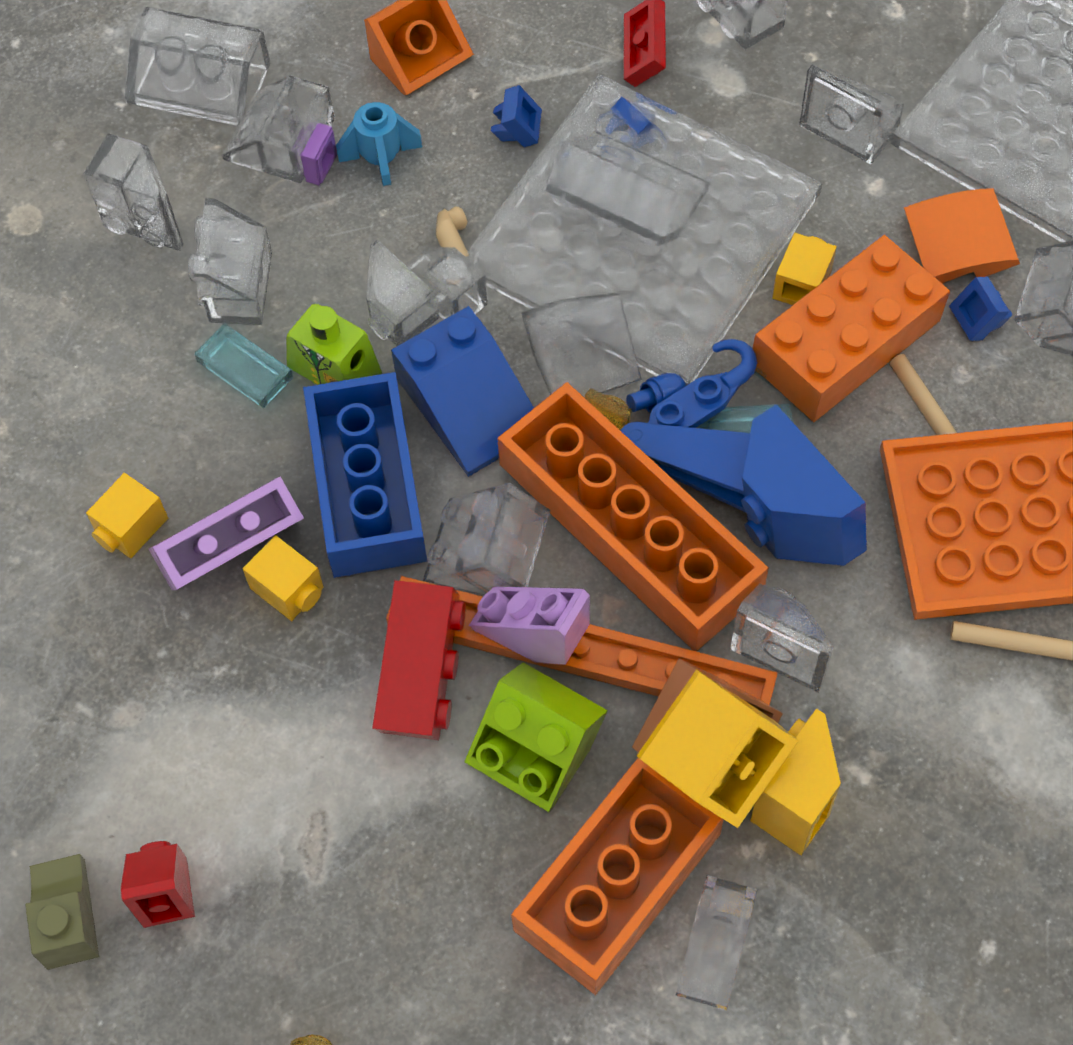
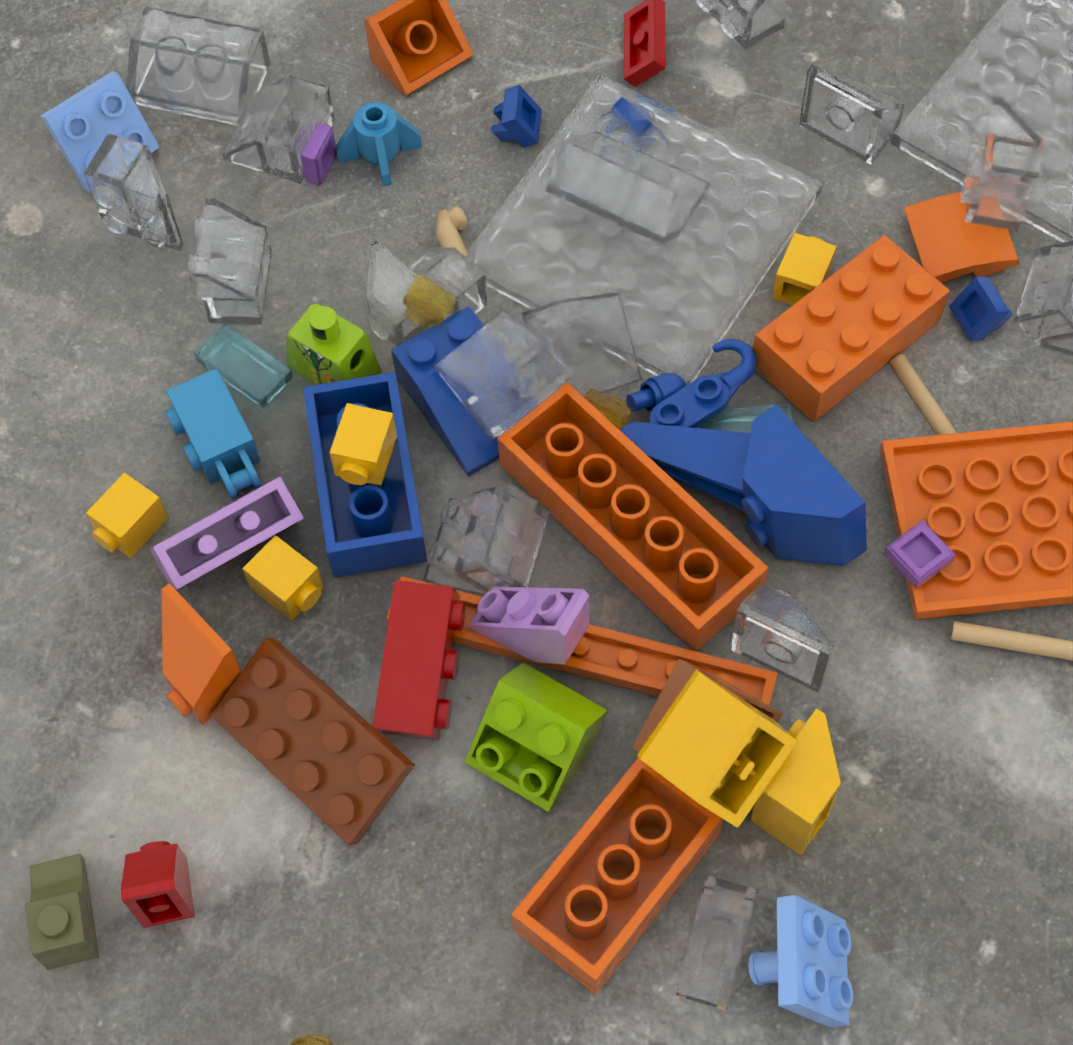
none -> light blue plate [41,71,160,193]
none -> orange slope [161,583,241,725]
none -> dark azure brick [165,368,262,500]
none -> dark orange plate [211,638,415,845]
none -> yellow brick [329,403,397,486]
none -> clear yellow plate [402,274,458,328]
none -> clear slope [433,310,575,440]
none -> light blue plate [748,895,853,1028]
none -> medium lavender tile [884,520,955,589]
none -> clear slope [960,96,1043,231]

